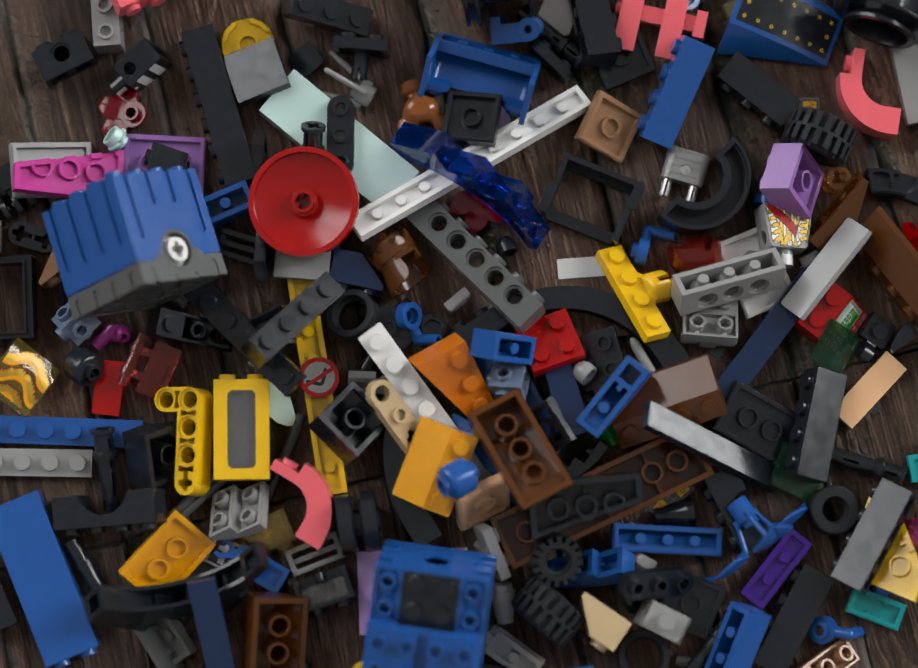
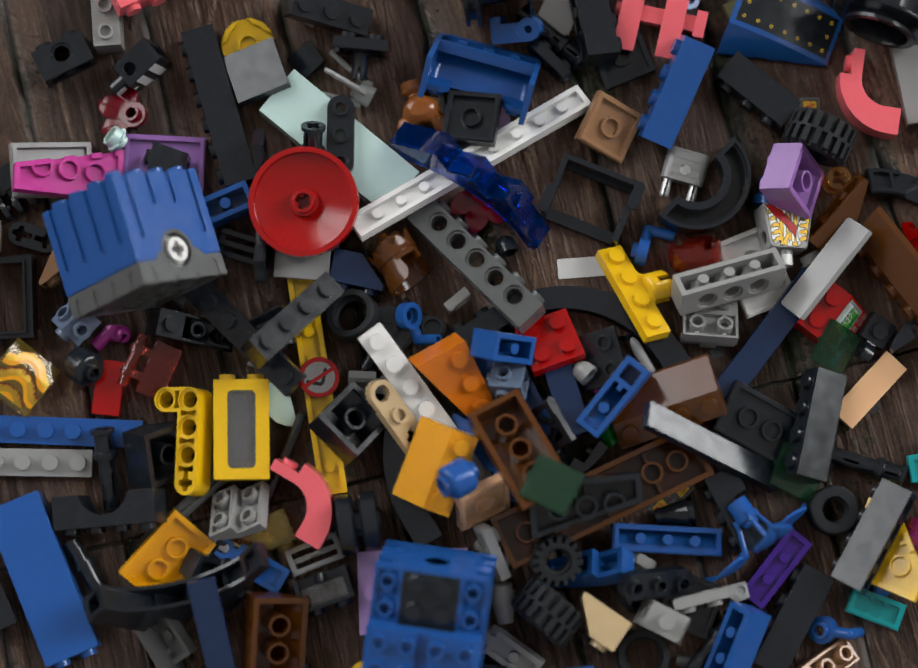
none -> black slope [179,548,221,578]
none -> clear green piece [519,454,585,517]
none -> light grey hinge [670,581,750,614]

